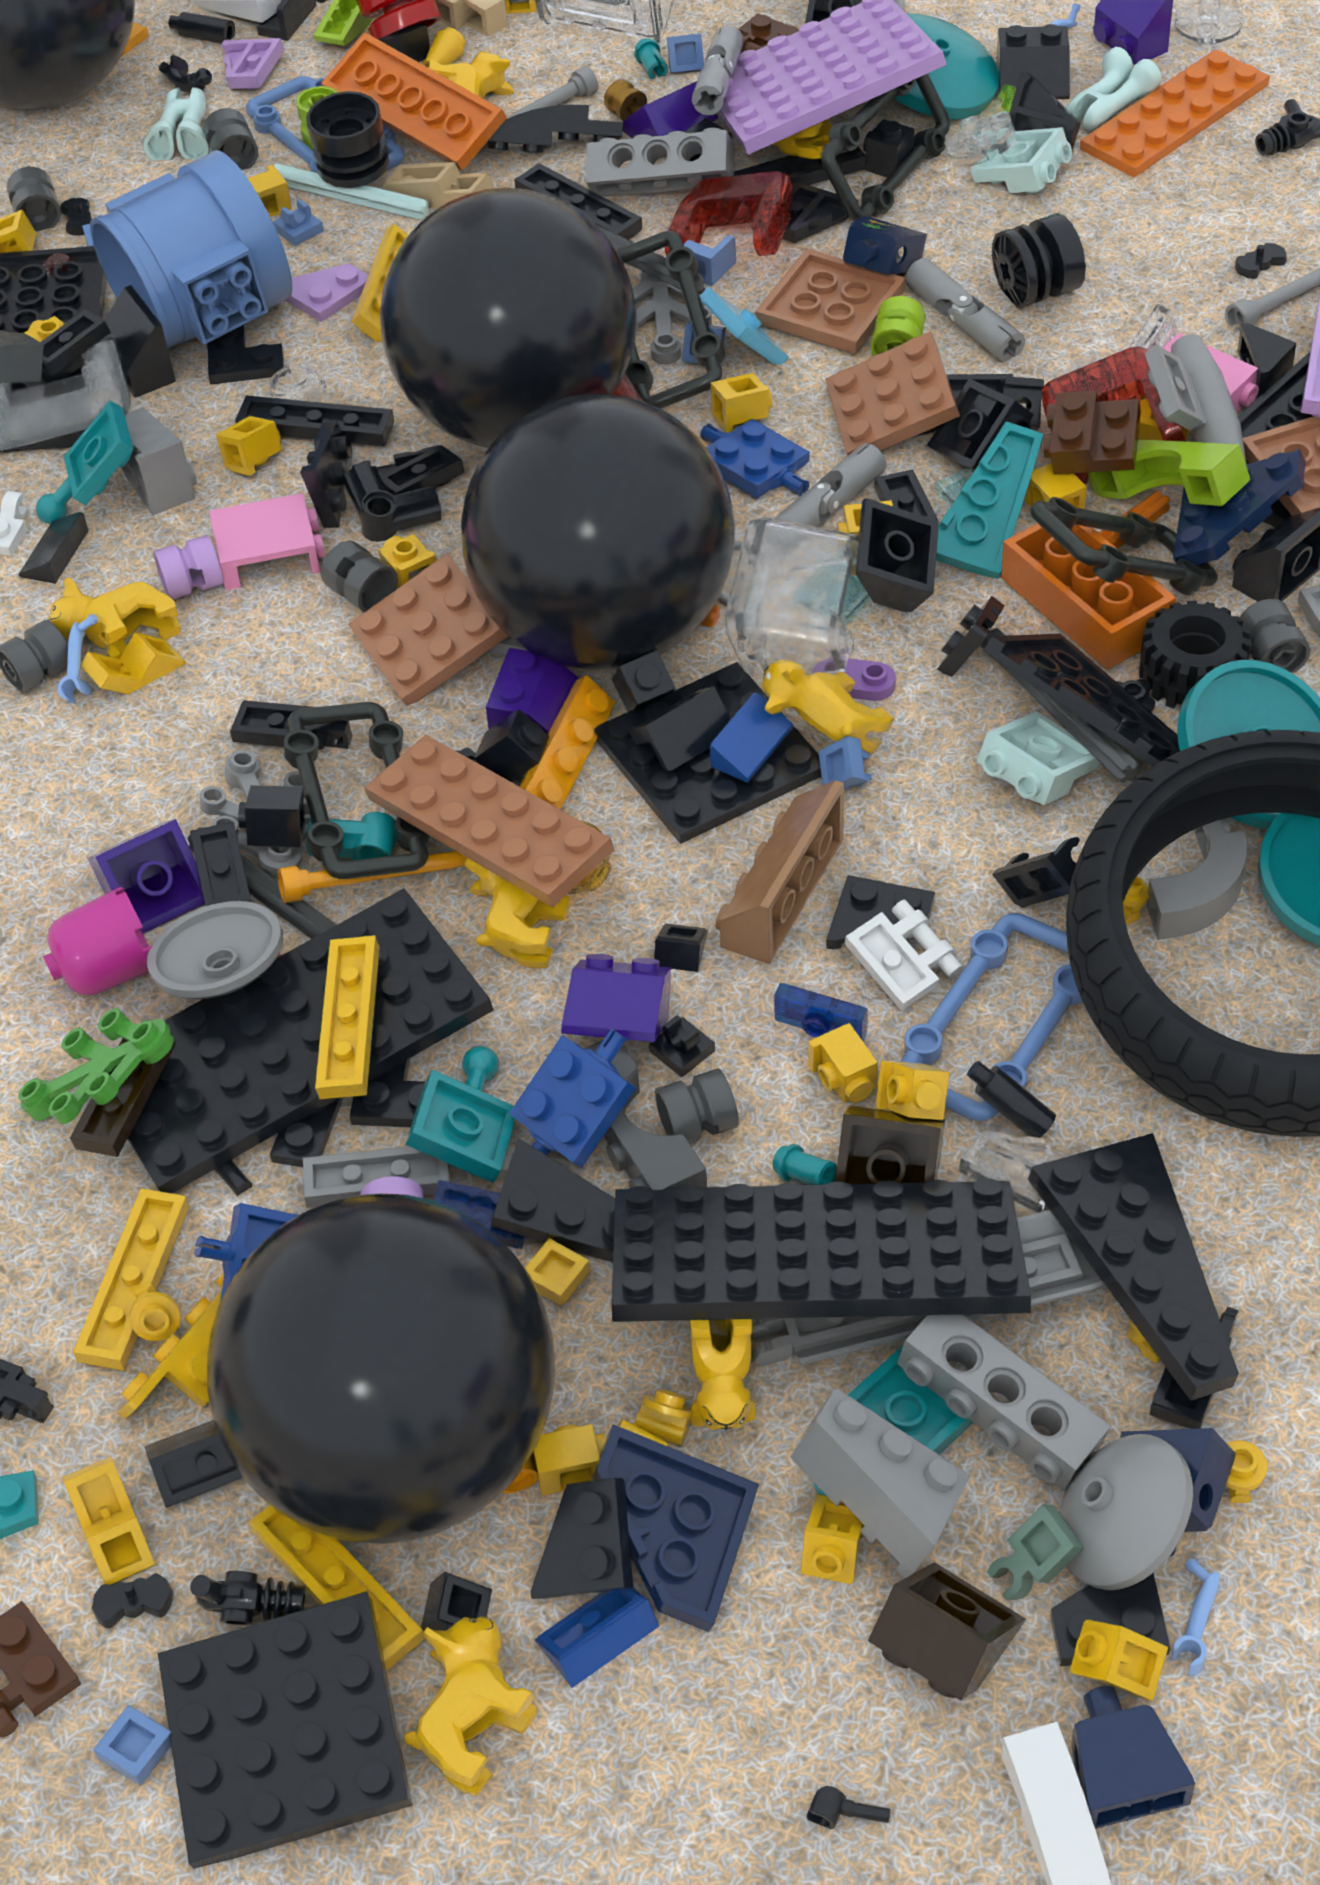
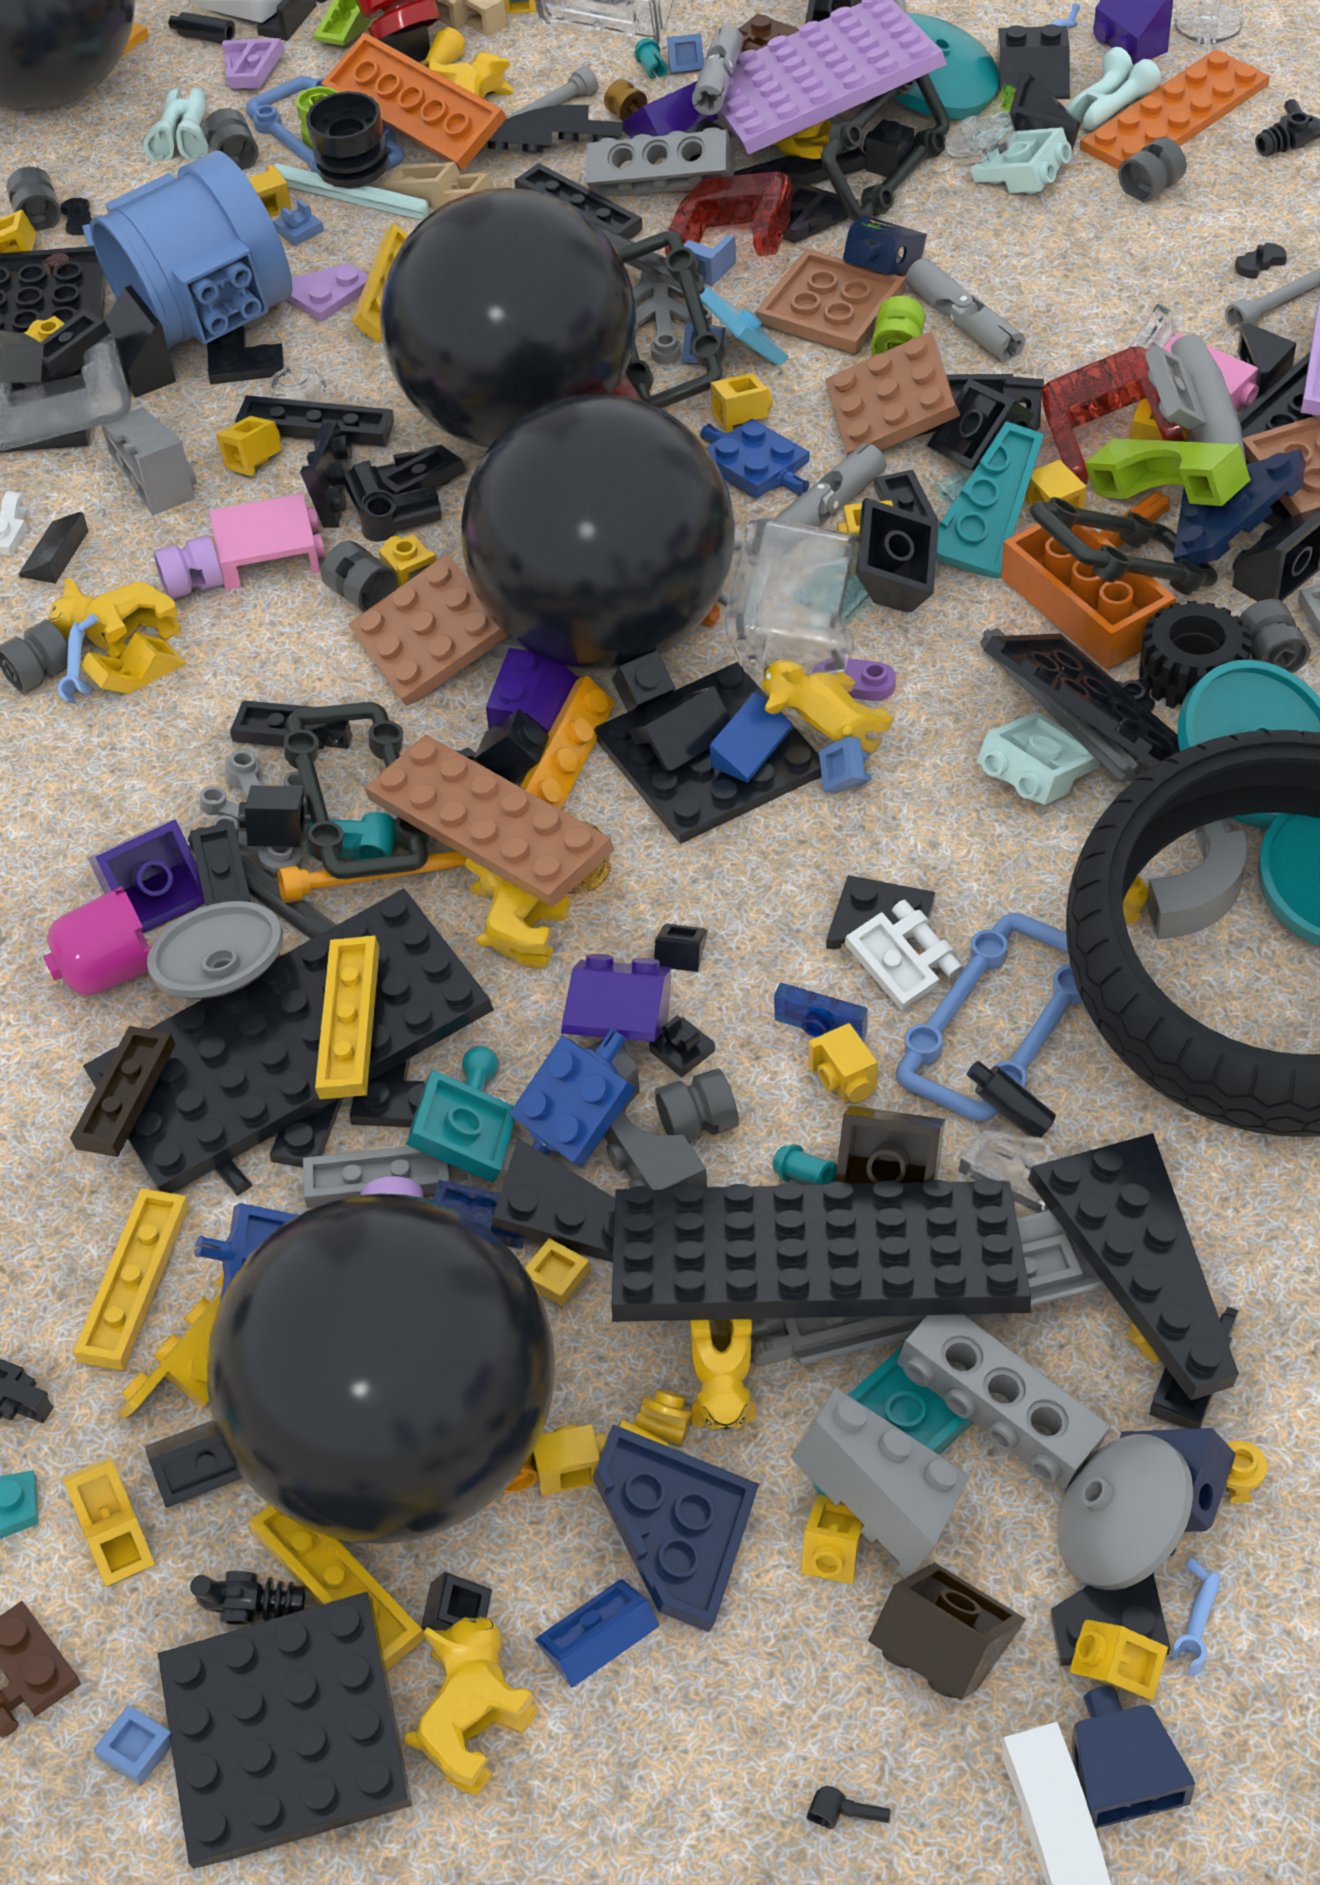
bright green plant [18,1008,174,1124] -> none
teal plate [36,400,134,524] -> none
black piece [91,1573,174,1628] -> none
yellow plate [130,1282,181,1341] -> none
black piece [158,54,212,93] -> none
black wing [531,1478,633,1599] -> none
medium nougat slope [715,780,844,964] -> none
yellow brick [875,1060,950,1120] -> none
black wing [937,596,1005,677] -> none
sand green plate [987,1504,1084,1600] -> none
black wheel [991,213,1086,309] -> none
black hinge [992,837,1080,908] -> none
reddish brown plate [1043,390,1141,474] -> none
none -> dark grey wheel [1118,137,1187,203]

